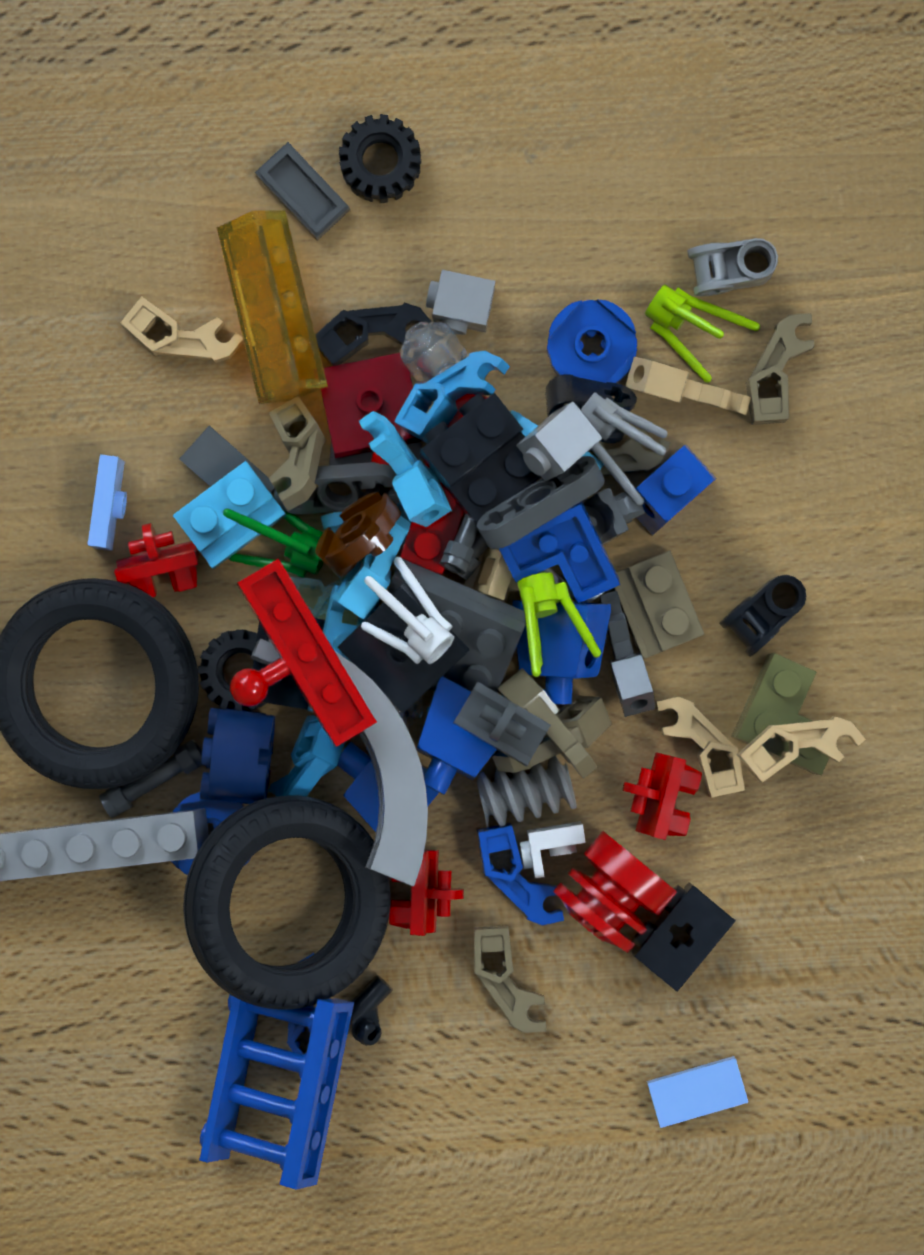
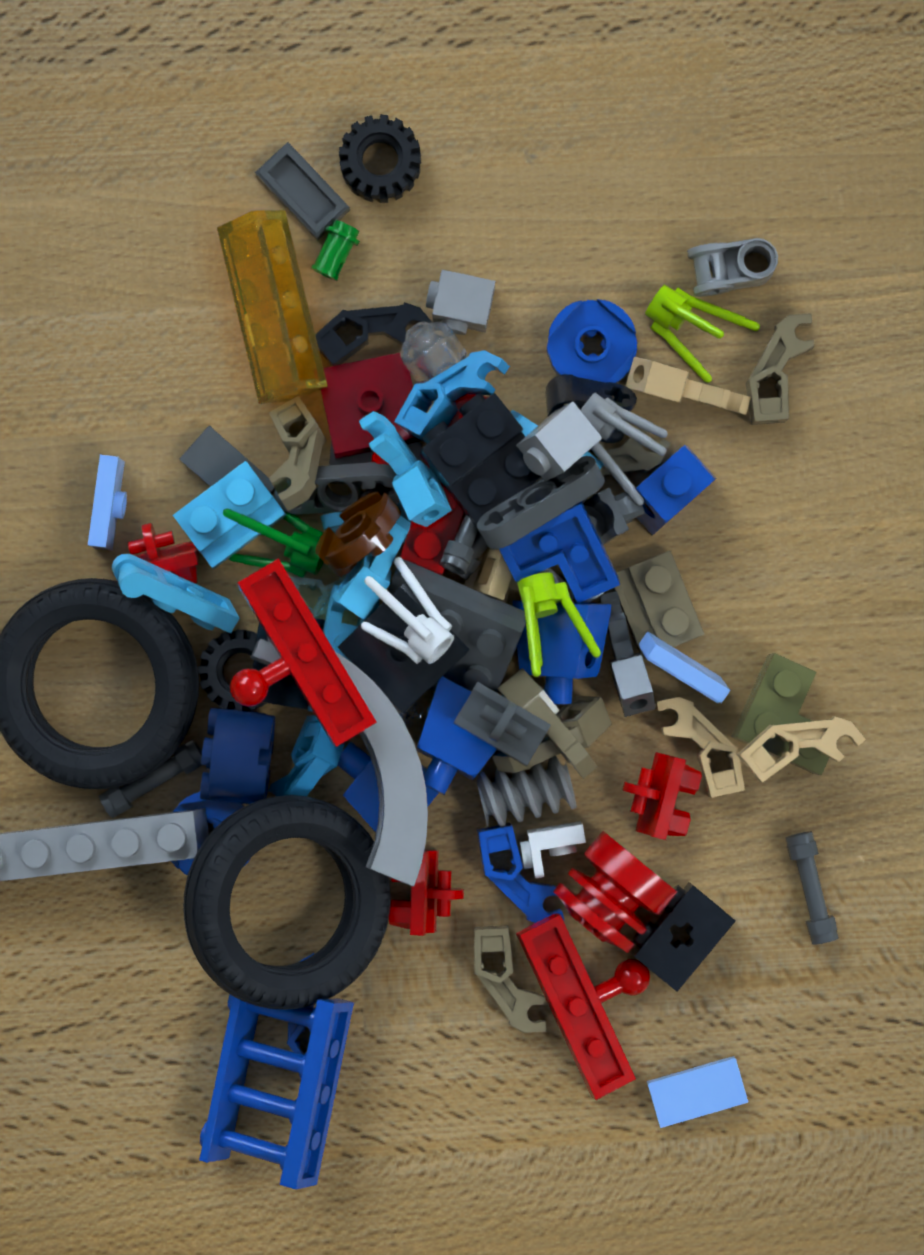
tan piece [120,296,245,363] -> none
black arm [350,975,393,1046] -> none
black piece [719,575,807,657] -> none
none -> medium azure plate [112,554,240,633]
none -> green pin [311,219,360,281]
none -> red plate [516,913,650,1100]
none -> light blue tile [639,631,731,704]
none -> dark grey bar [786,831,839,945]

